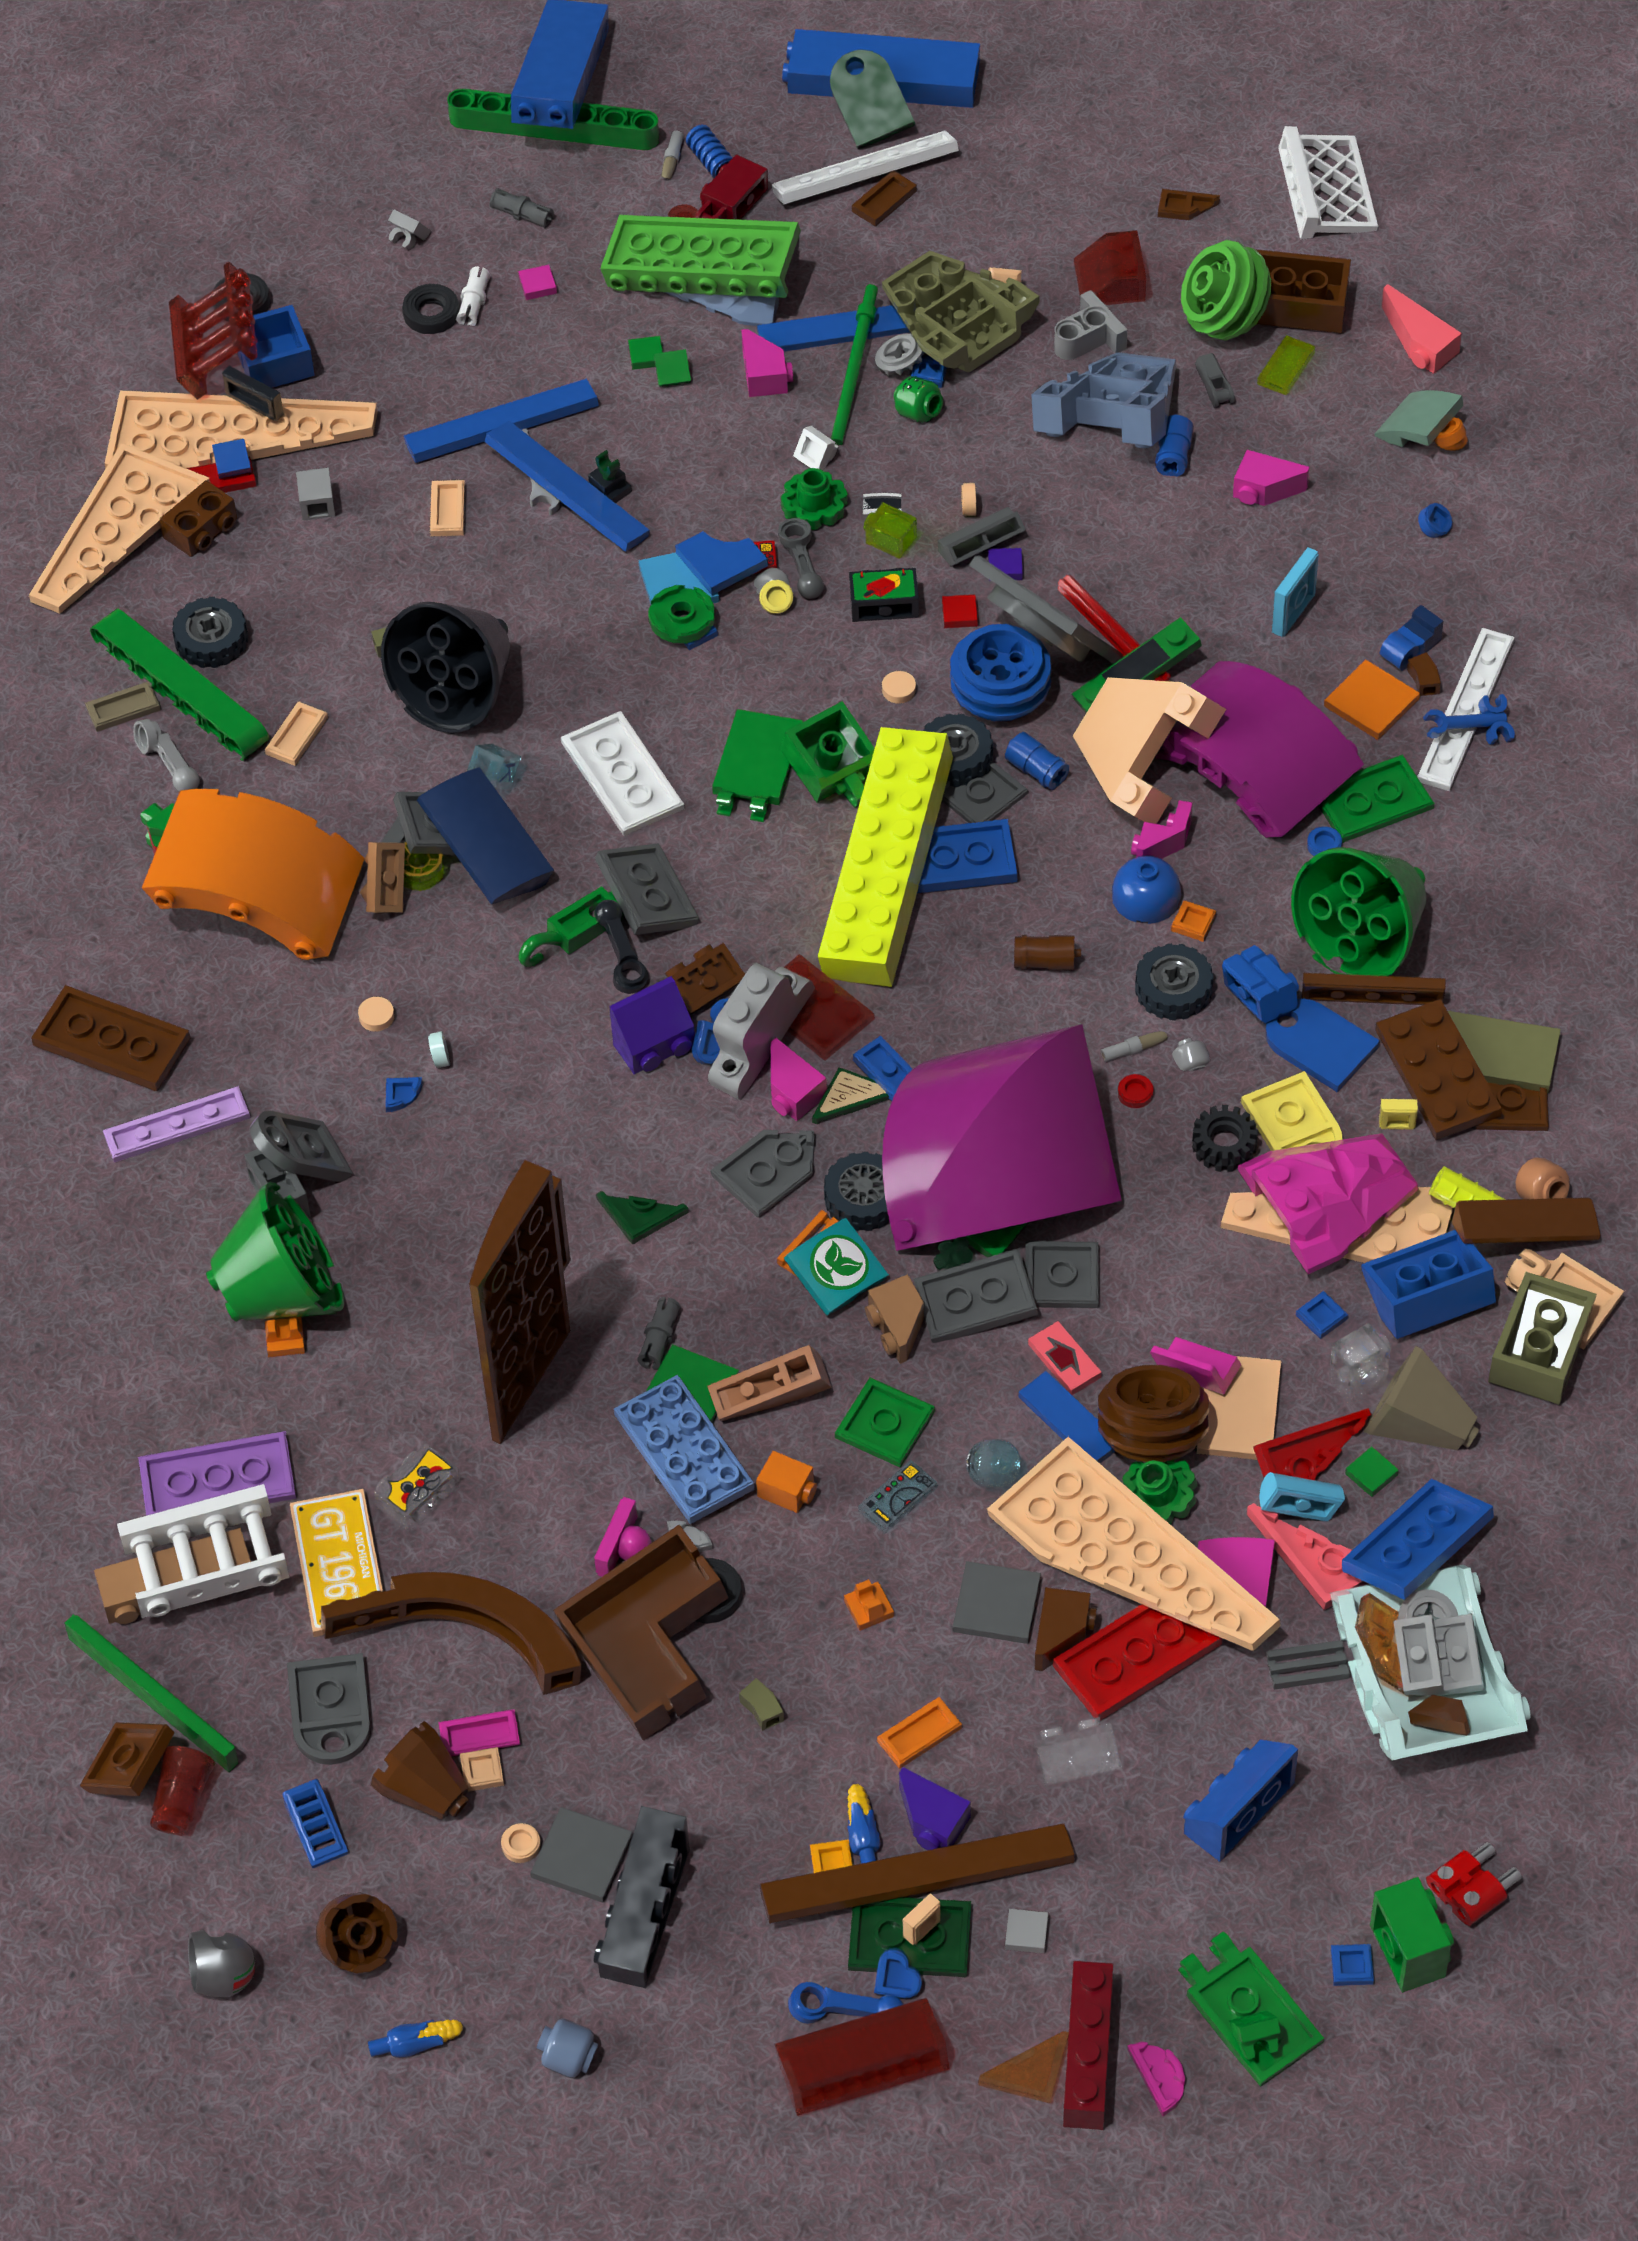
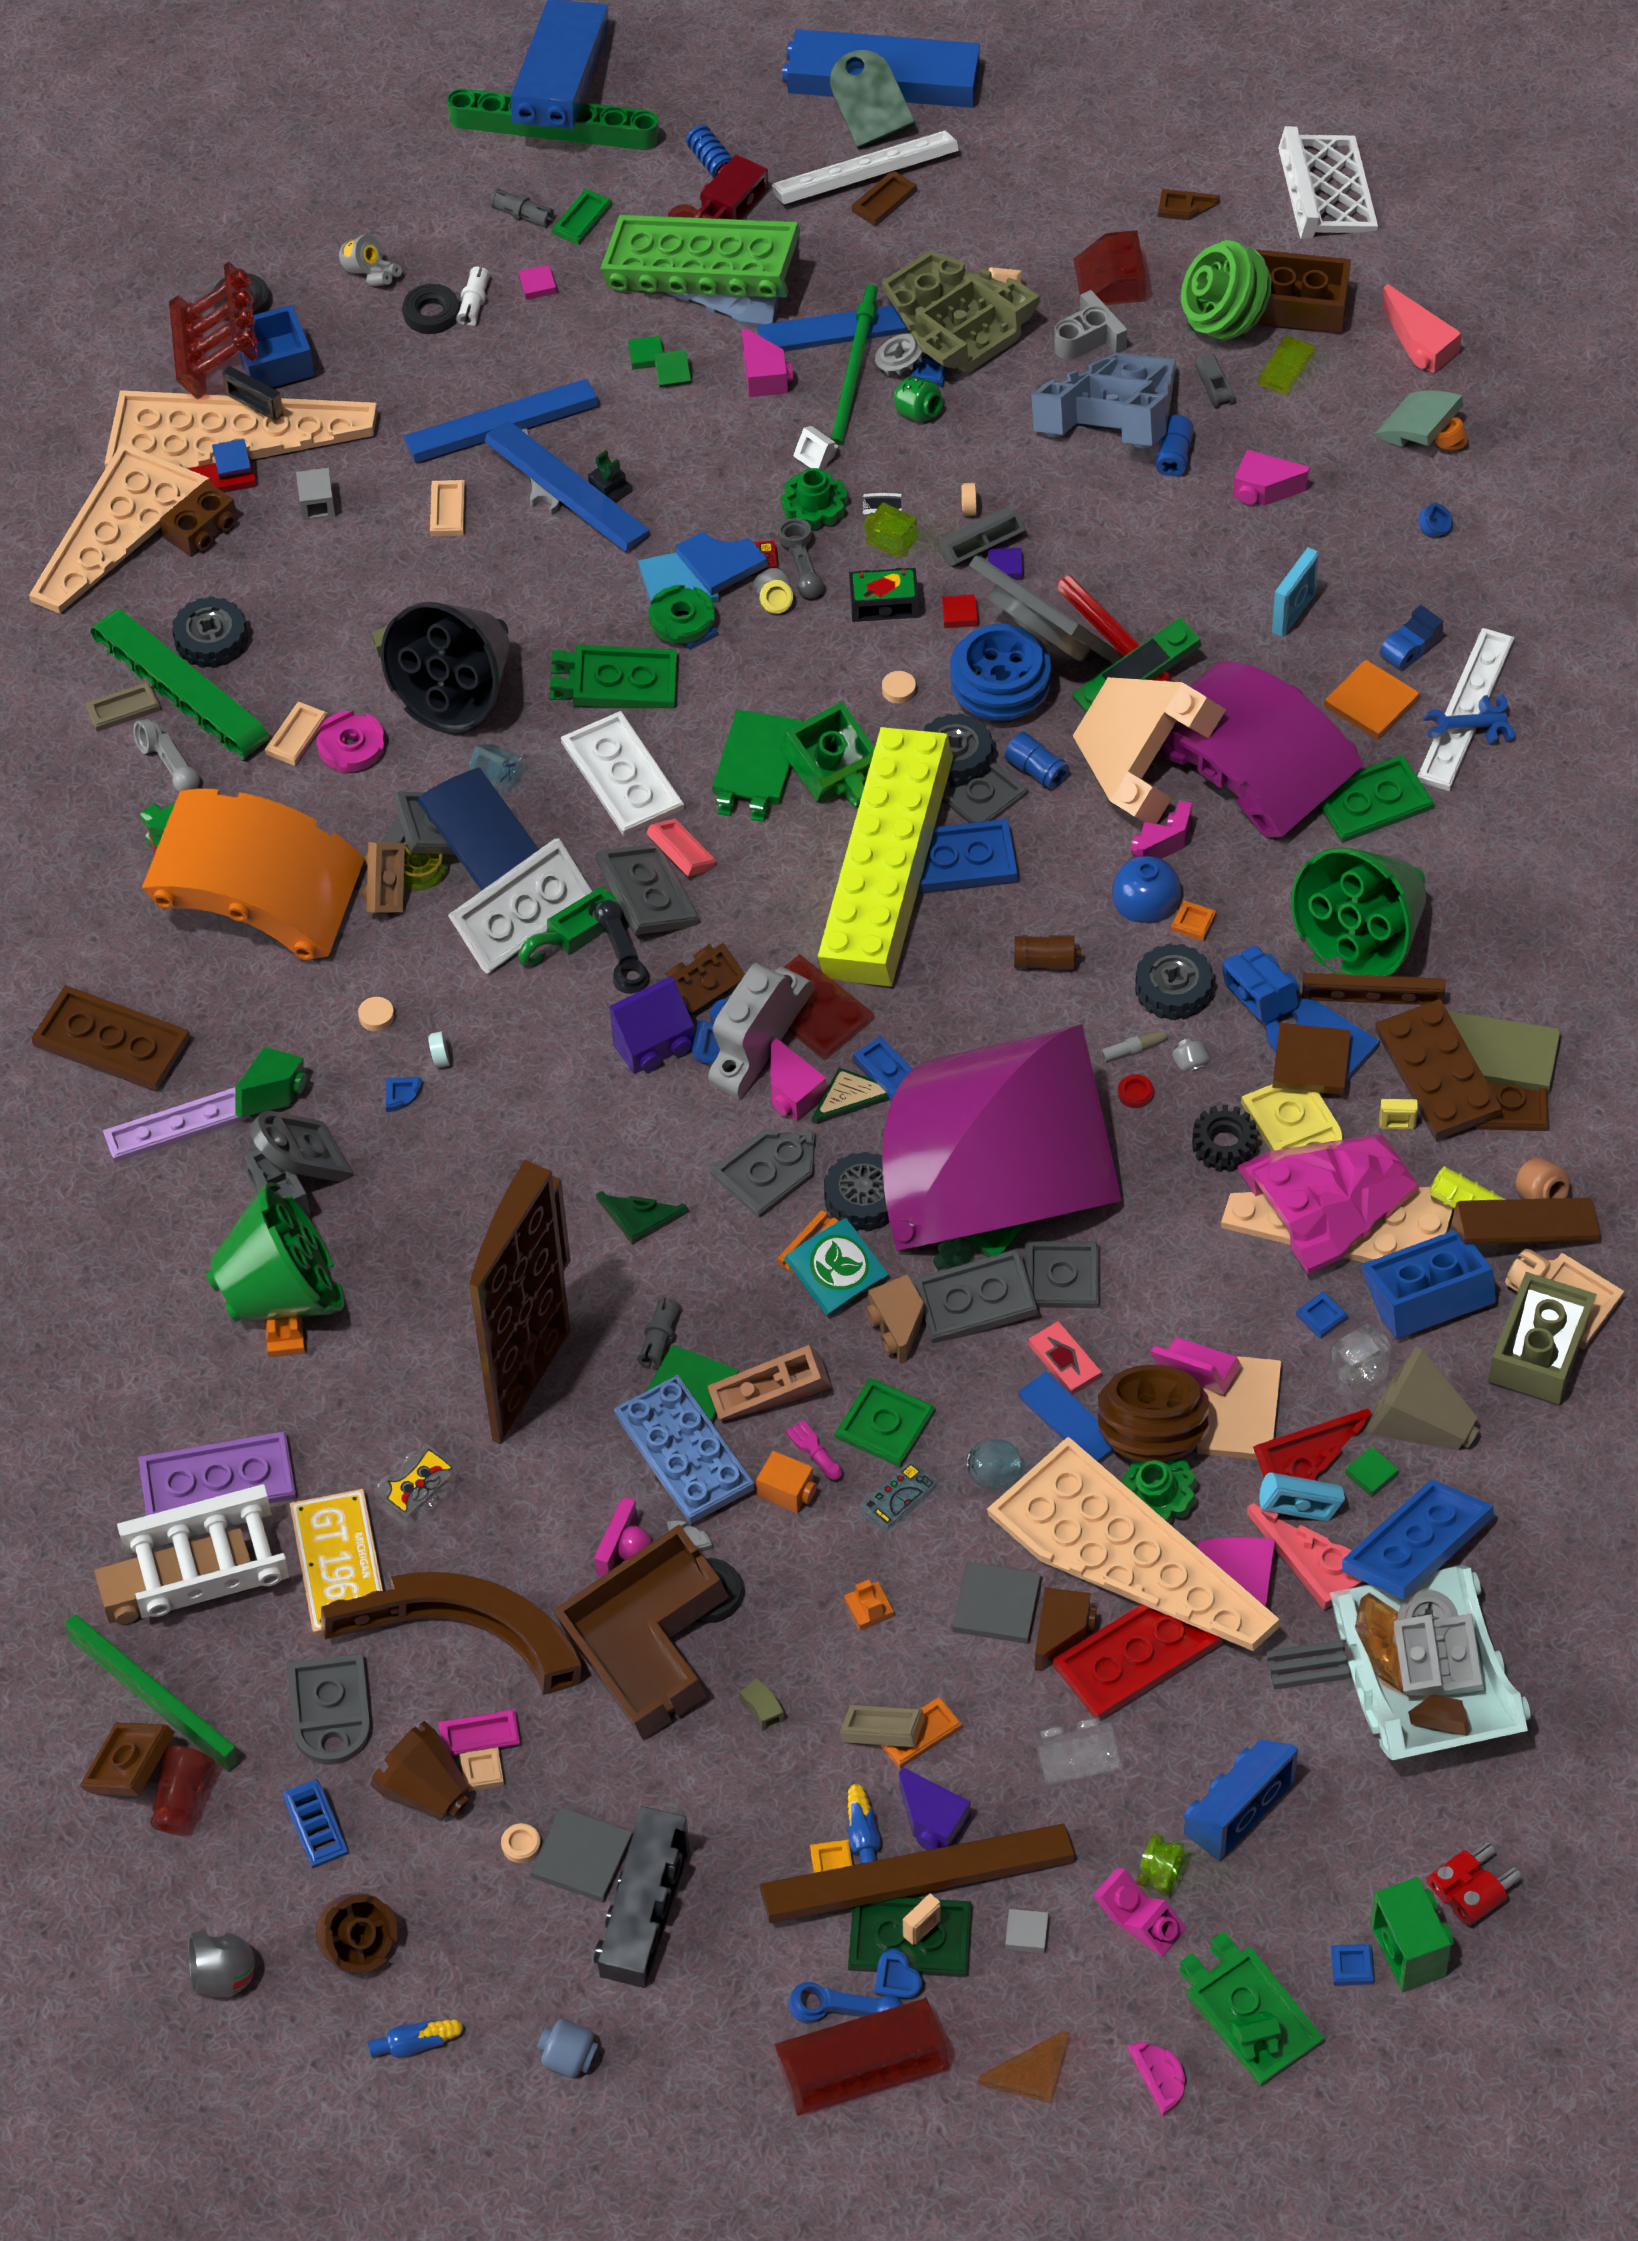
light grey tile [388,210,431,250] -> none
piece [661,131,684,180] -> none
dark red brick [1063,1961,1113,2130] -> none
blue tile [1307,827,1342,856] -> none
reddish brown piece [1407,652,1441,696] -> none
none -> green slope [235,1047,307,1117]
none -> dark pink plate [316,711,385,774]
none -> light grey piece [339,234,402,287]
none -> white tile [448,838,592,973]
none -> green tile [550,644,677,708]
none -> green tile [552,189,612,245]
none -> coral tile [646,818,717,876]
none -> dark pink piece [785,1420,842,1480]
none -> dark tan tile [839,1705,925,1747]
none -> dark pink slope [1092,1868,1187,1956]
none -> clear neon green wheel [1136,1833,1185,1895]
none -> reddish brown tile [1272,1023,1351,1095]

